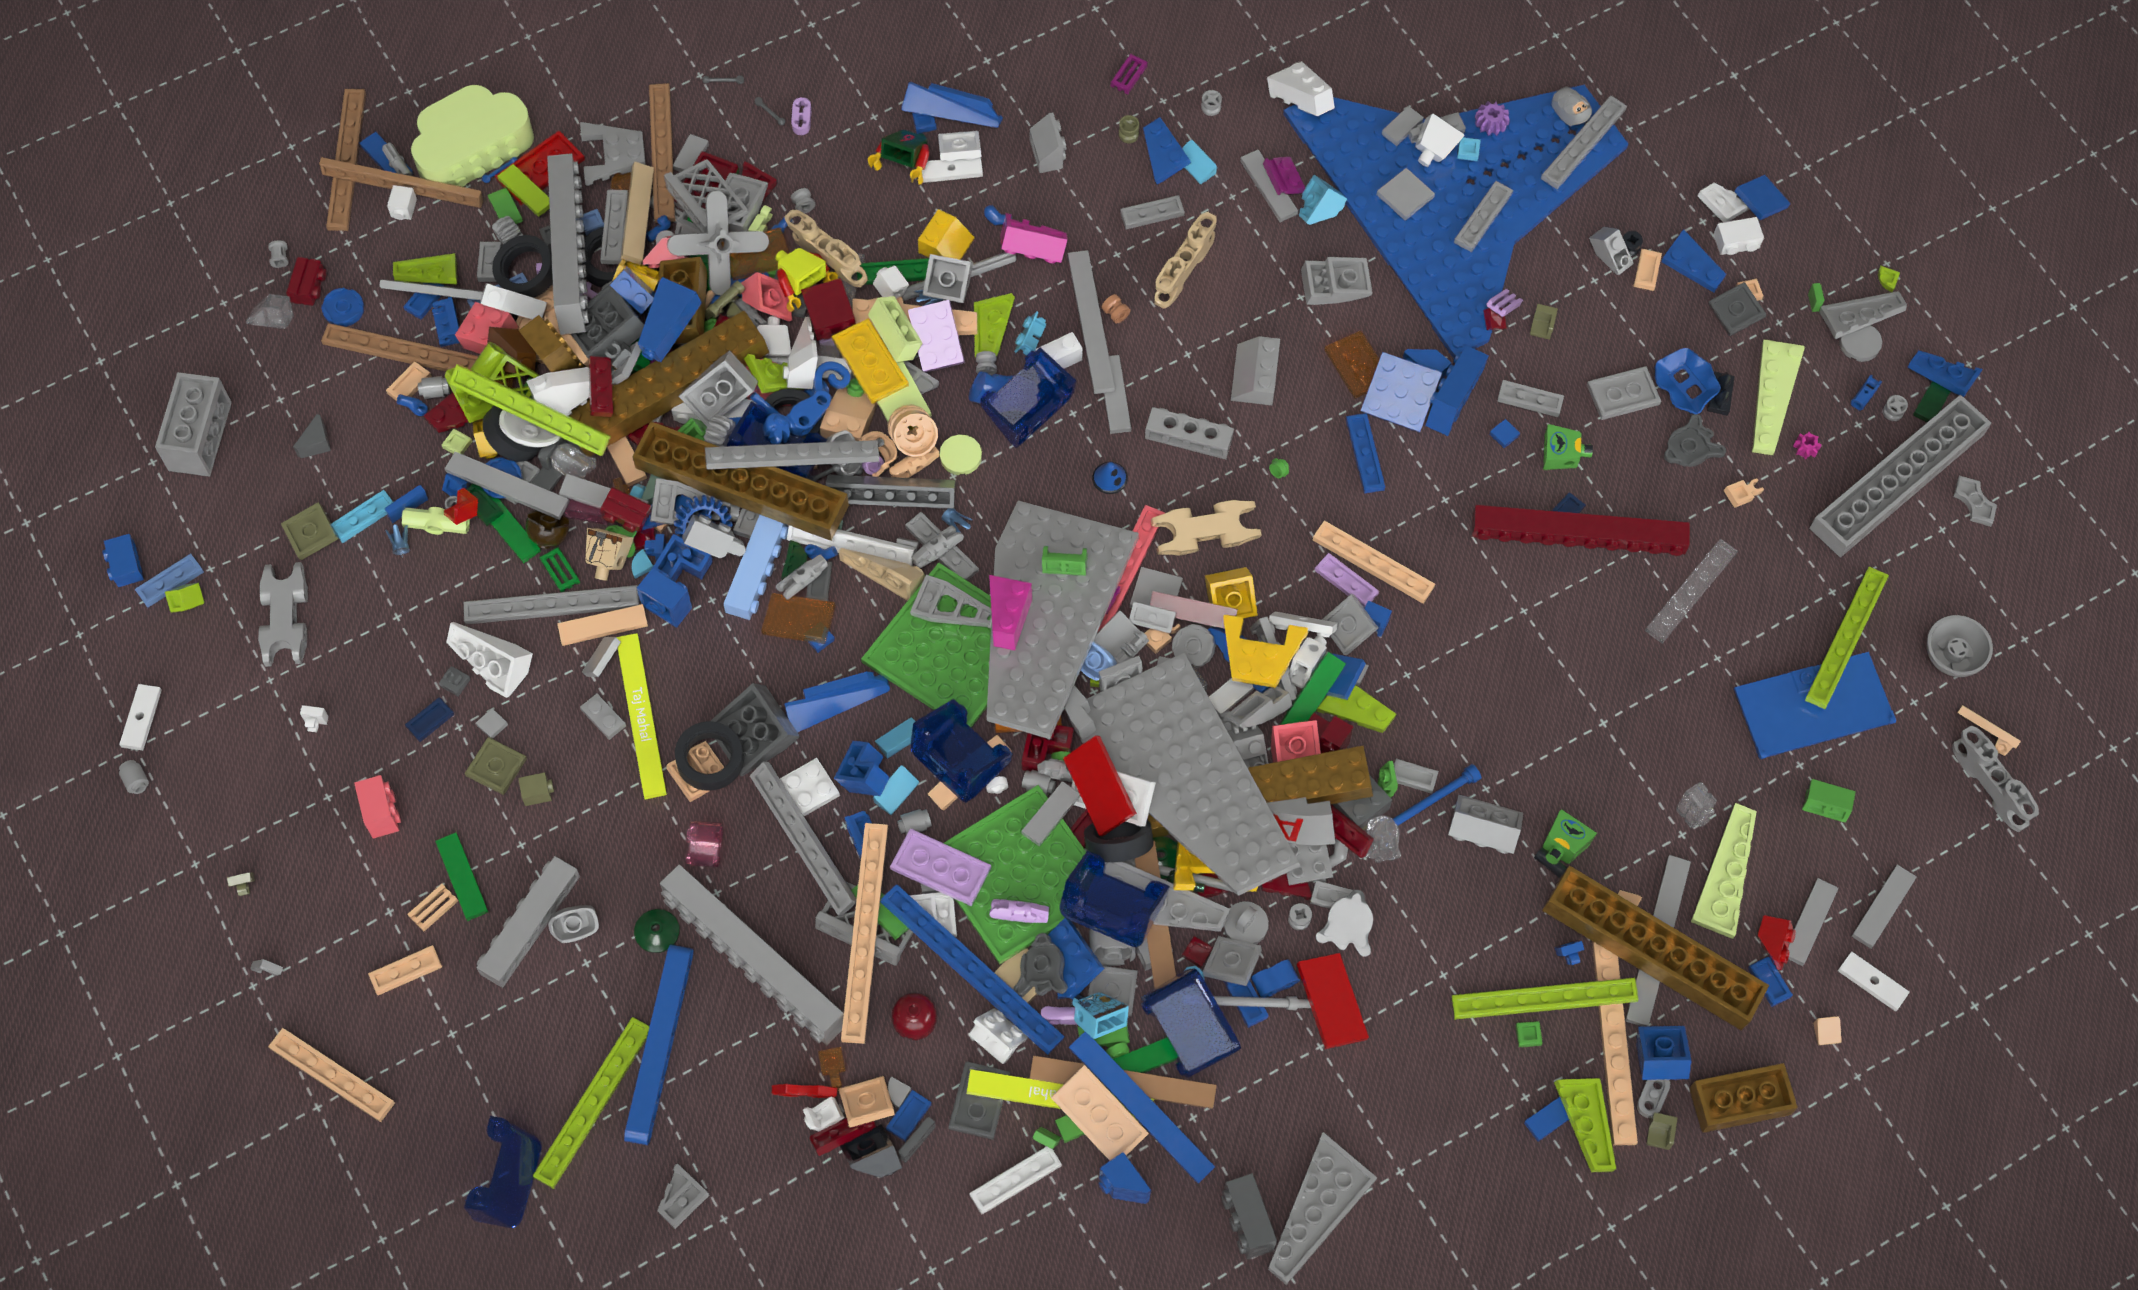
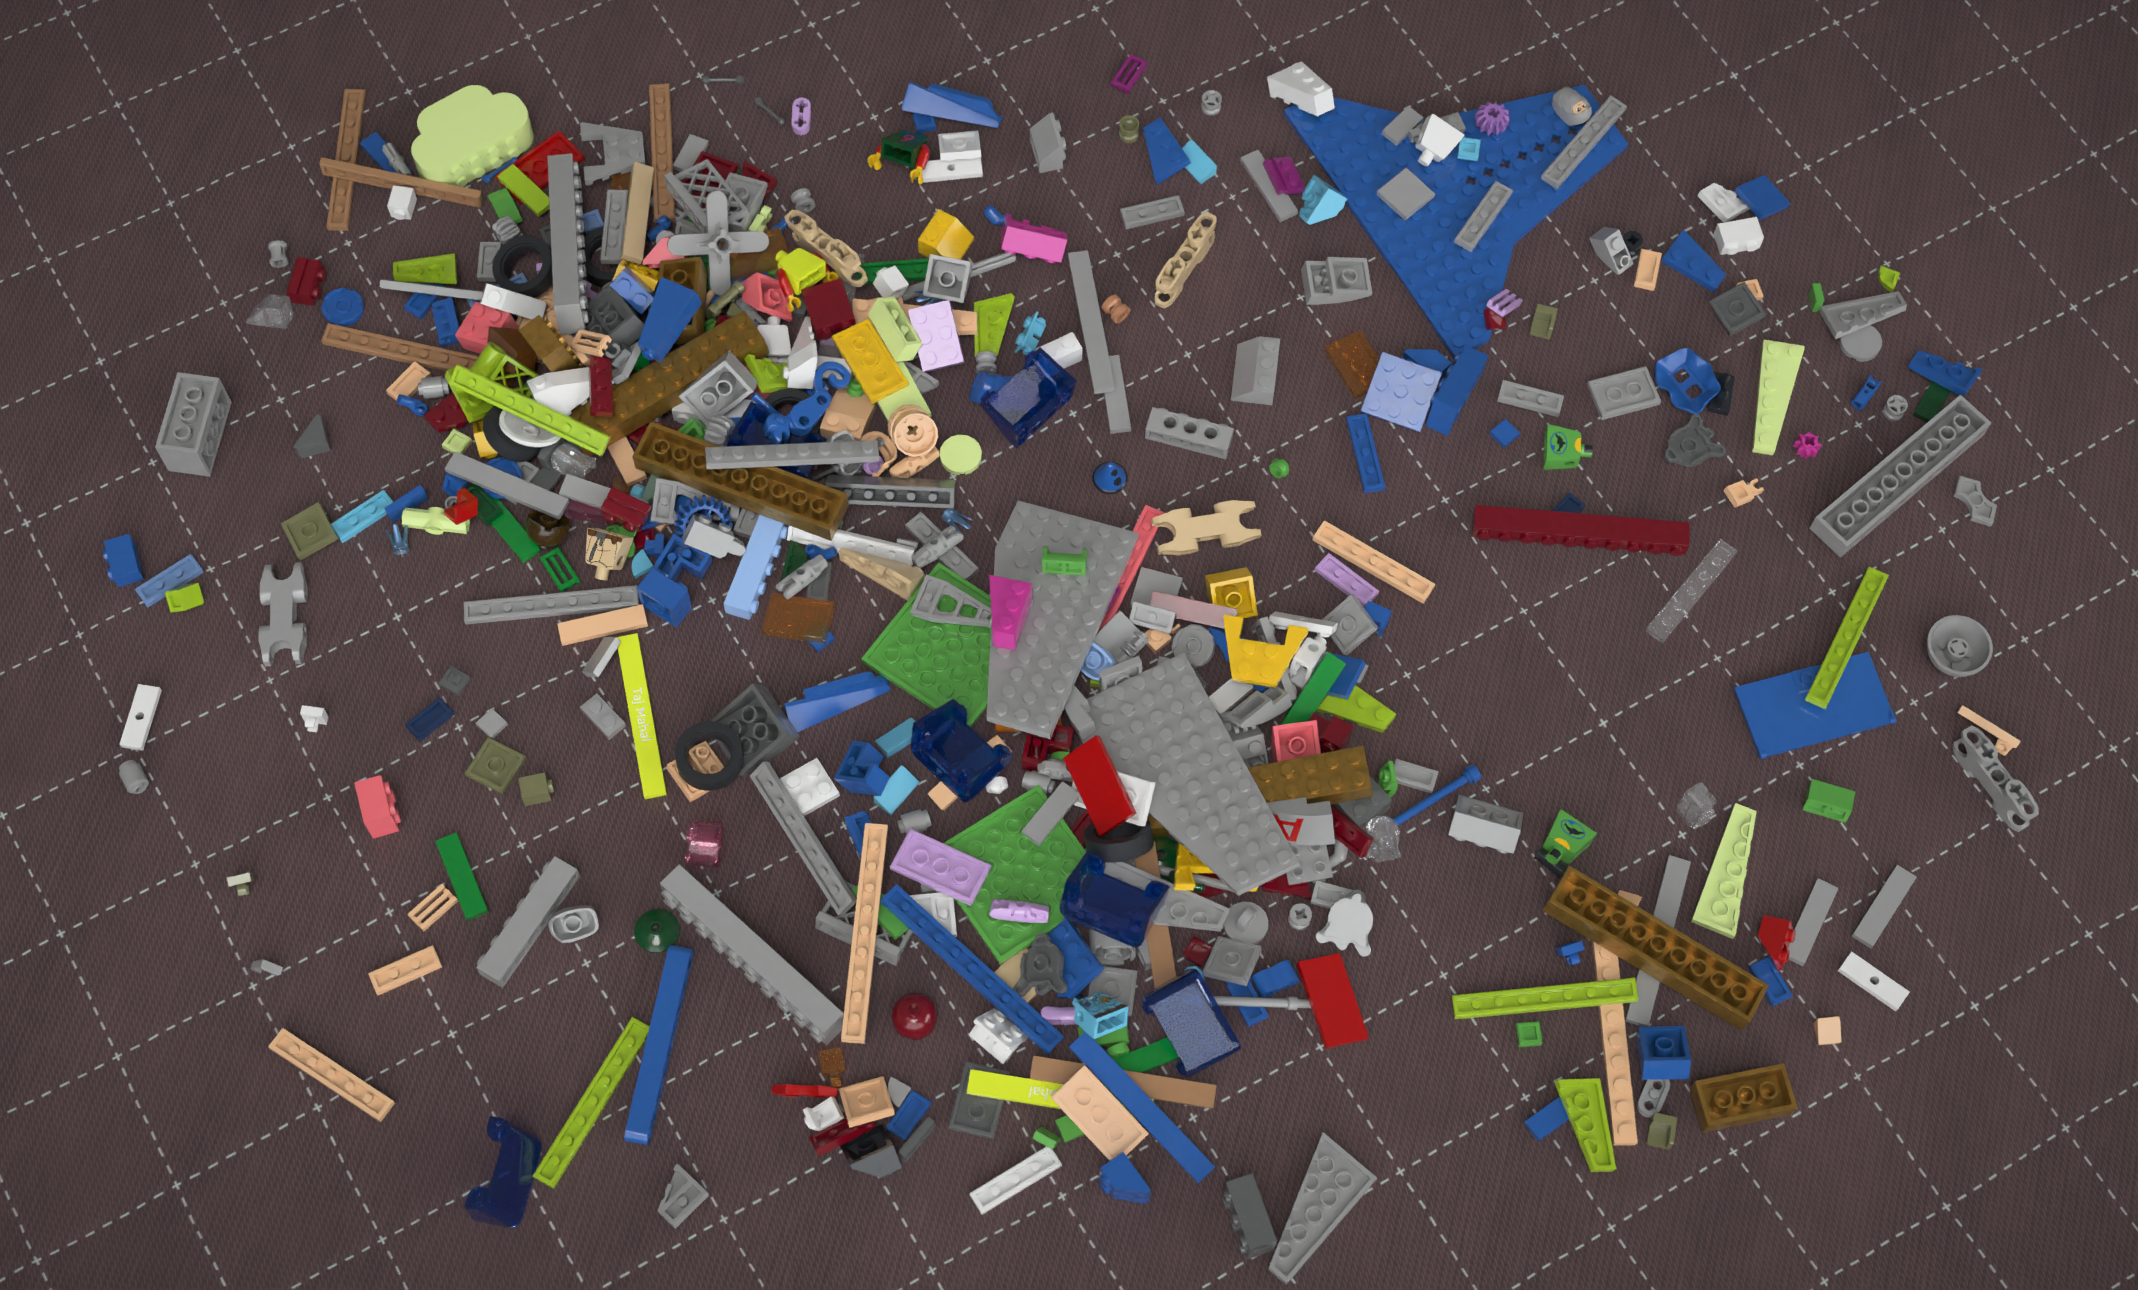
white wedge [447,622,532,698] -> none
none -> light nougat tile [569,329,612,357]

